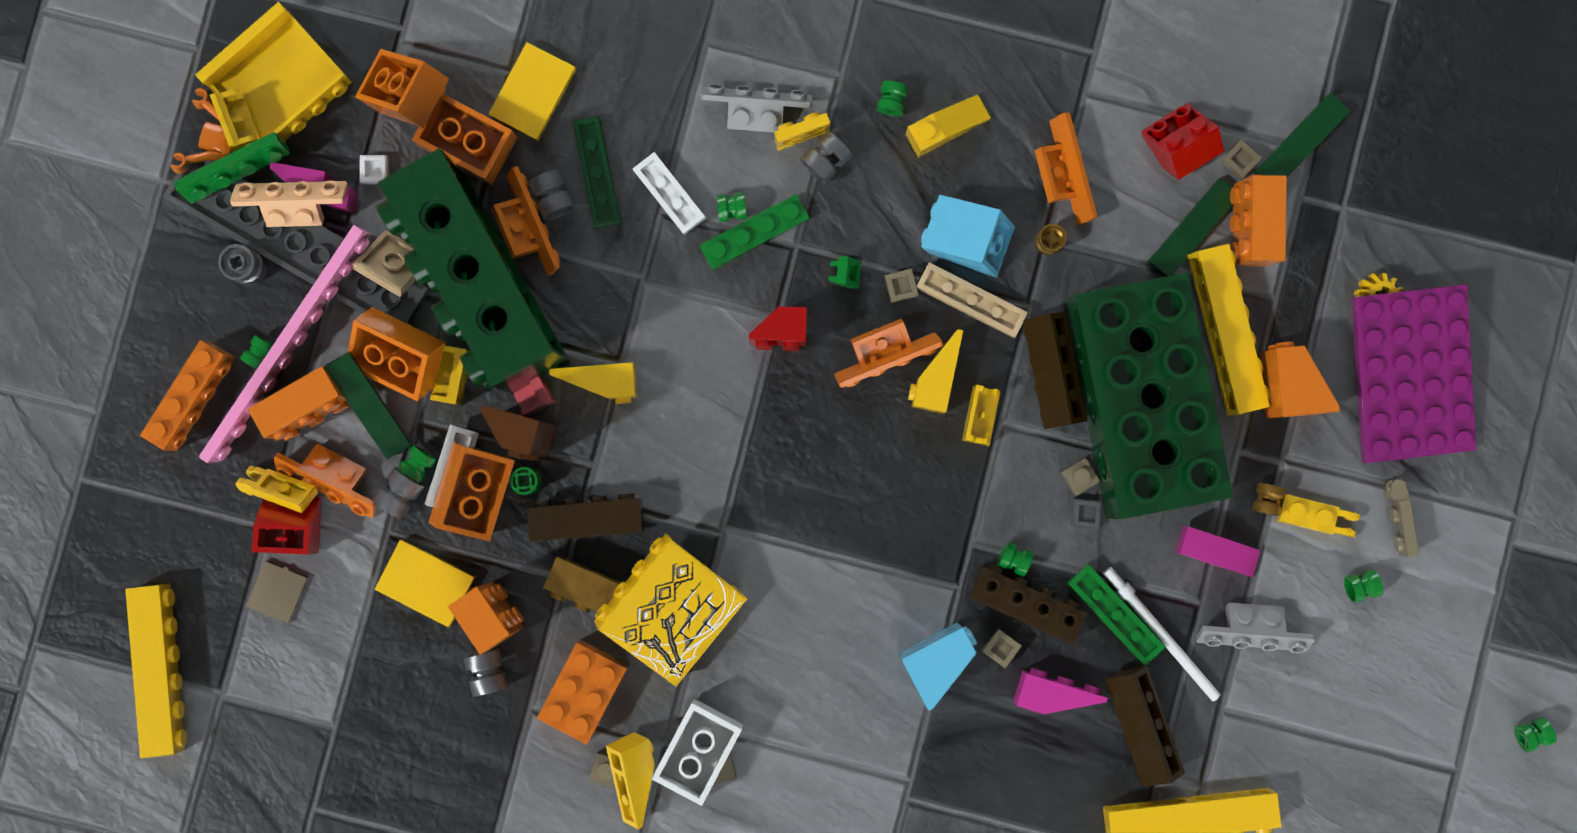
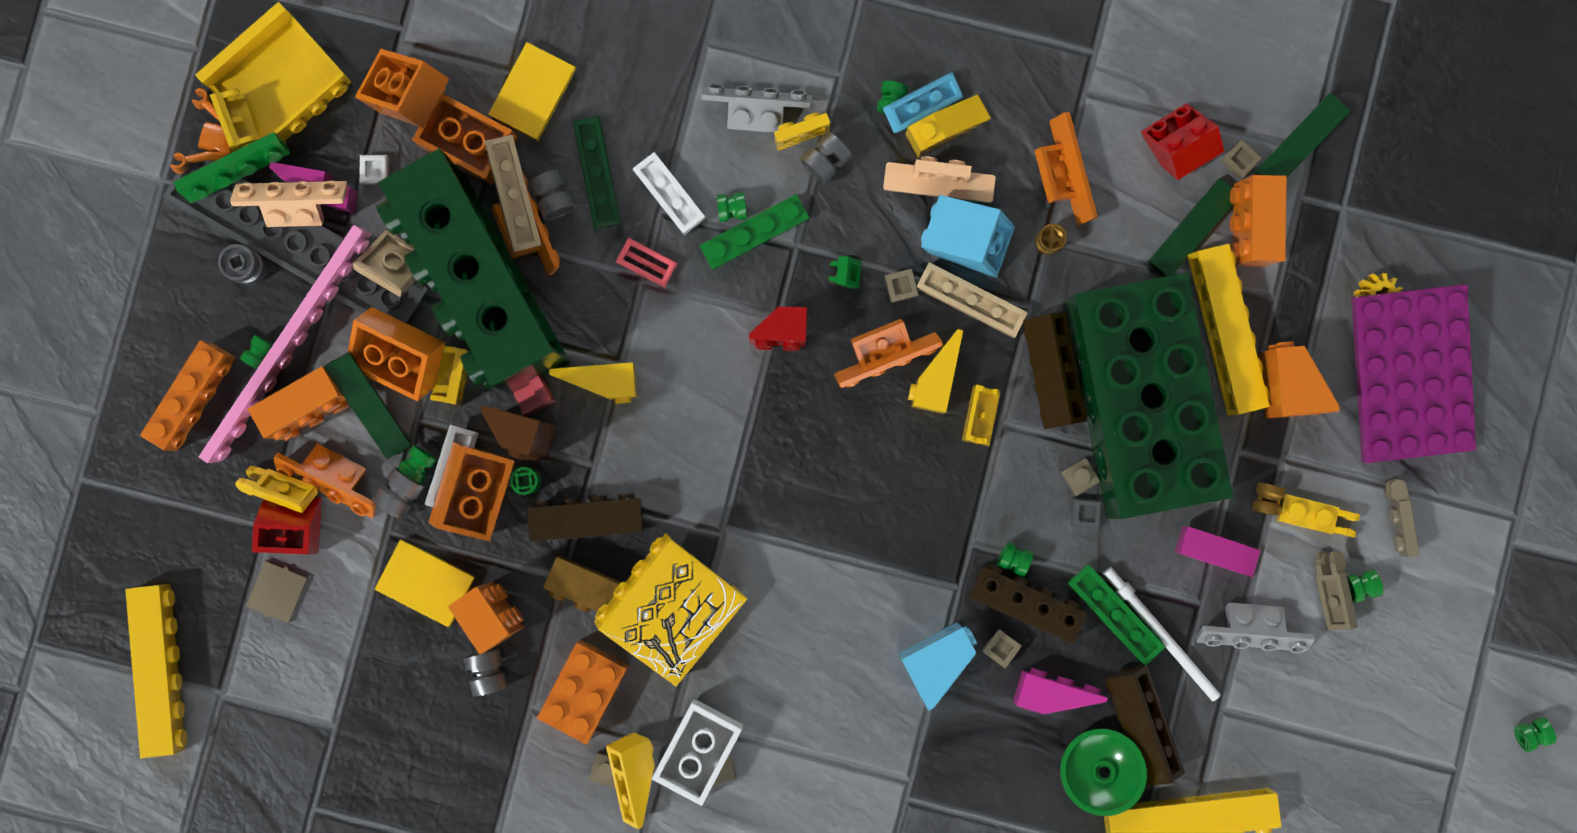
none -> tan plate [484,135,541,252]
none -> coral tile [616,238,678,288]
none -> medium azure tile [883,72,963,133]
none -> light nougat bracket [883,157,995,203]
none -> green dish [1060,729,1147,816]
none -> dark tan hinge [1314,551,1358,630]

